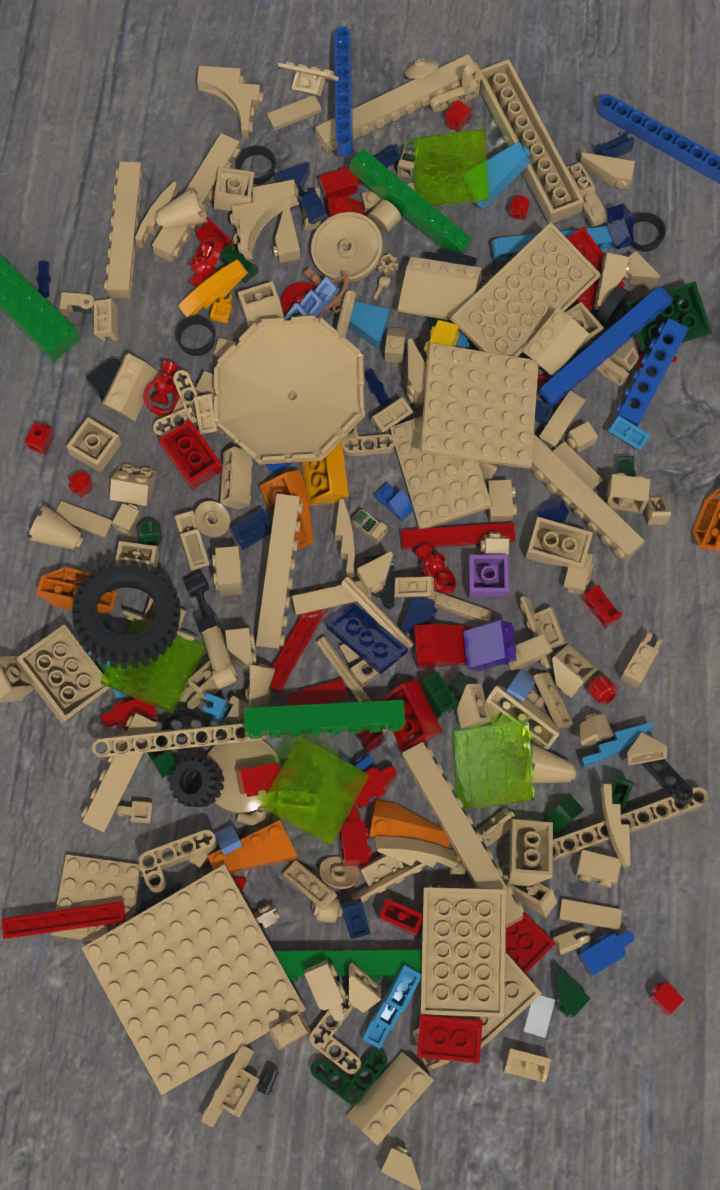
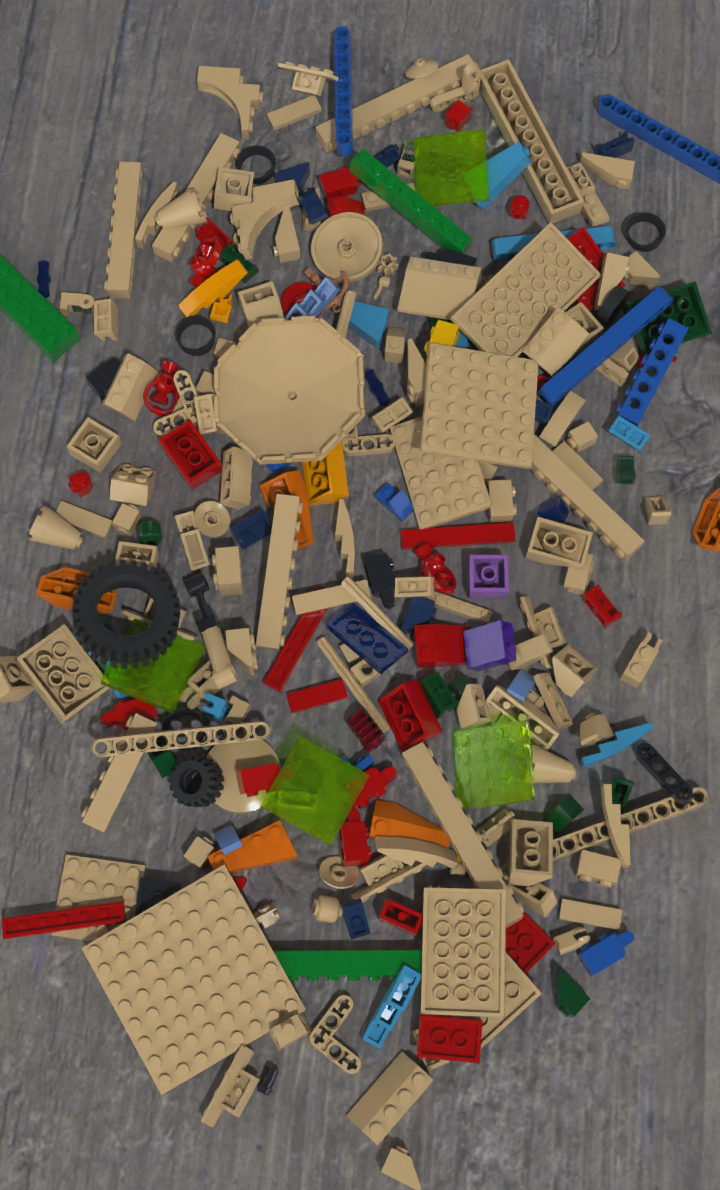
red brick [24,422,54,455] -> none
tan plate [117,801,153,824] -> none
tan beam [139,830,217,893] -> none
tan arm [237,807,266,826] -> none
green brick [243,700,405,739] -> none
tan panel [245,664,275,708] -> none
tan tile [282,860,337,911] -> none
tan hinge [304,960,346,1021] -> none
dark green beam [310,1051,387,1106] -> none
tan slope [349,963,381,1013] -> none
tan leg [350,509,387,545] -> none
tan slope [357,551,393,594] -> none
tan piece [368,200,401,234] -> none
tan brick [480,532,509,555] -> none
tan hinge [504,1049,551,1083] -> none
white sticker [524,995,555,1038] -> none
red head [588,675,617,704] -> none
tan brick [605,473,650,514] -> none
clear blue slope [607,203,634,250] -> none
tan slope [627,732,667,766] -> none
red brick [649,982,685,1016] -> none

